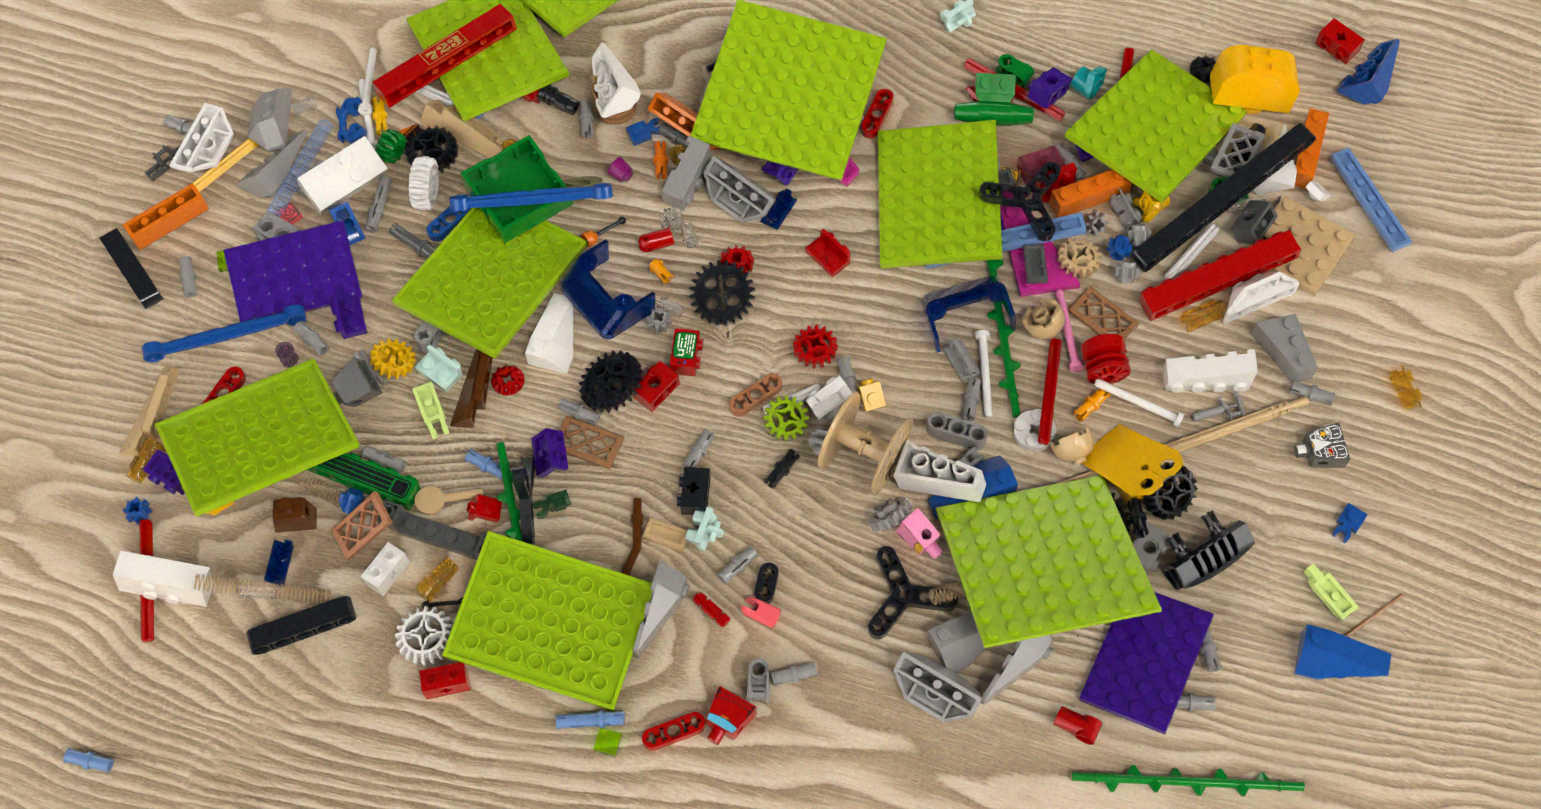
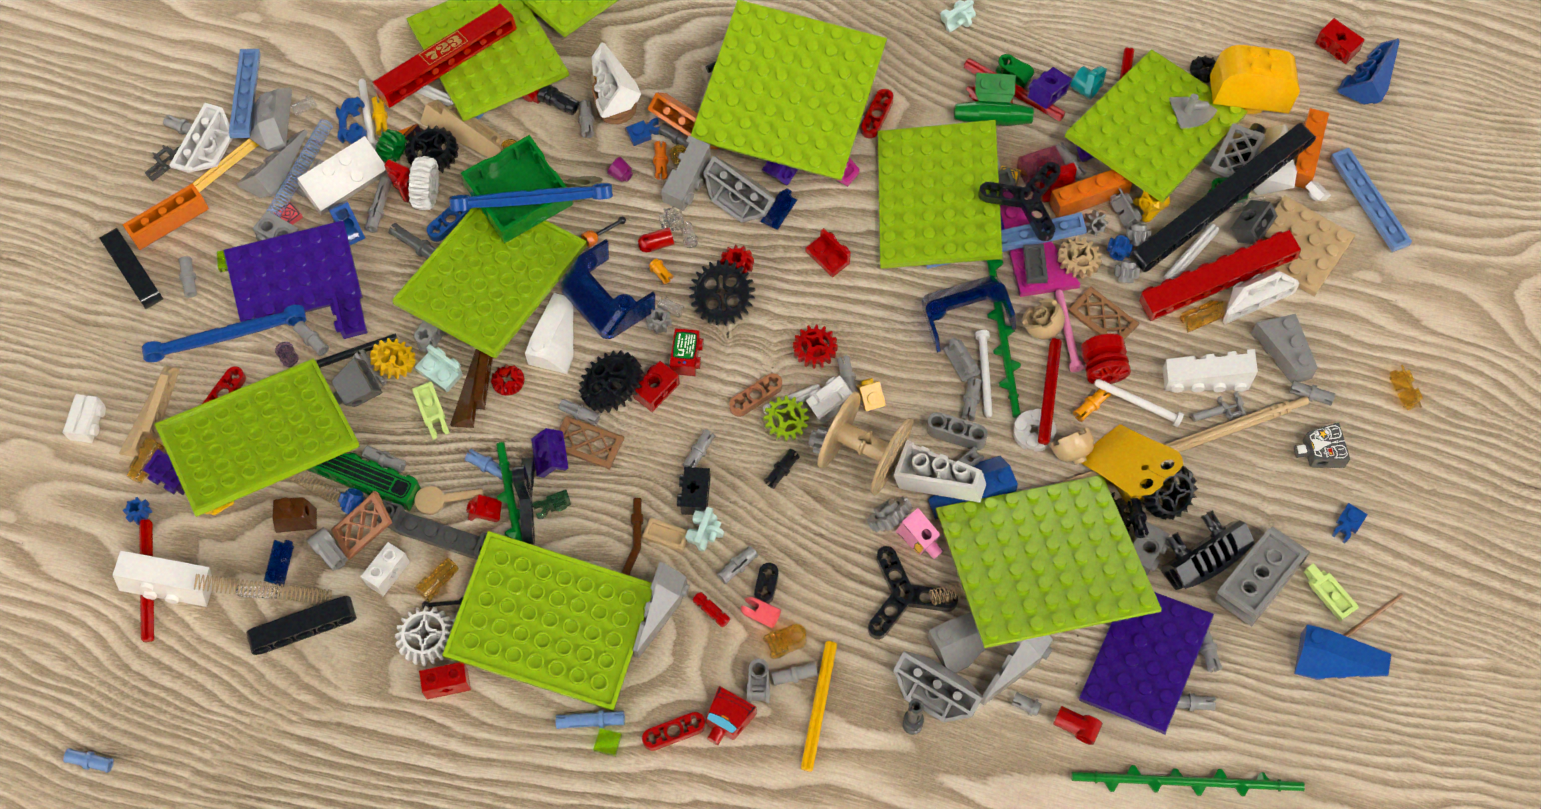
white bar [358,47,377,115] -> none
none -> white brick [62,394,106,443]
none -> medium blue plate [229,49,261,138]
none -> light grey piece [306,527,348,571]
none -> black bar [317,333,398,368]
none -> red bracket [384,159,410,203]
none -> clear yellow piece [763,624,807,659]
none -> yellow axle [801,641,837,772]
none -> dark grey pin [903,699,924,735]
none -> light grey pin [1011,692,1042,716]
none -> light grey shield [1169,94,1218,129]
none -> light grey hinge [1215,526,1310,627]

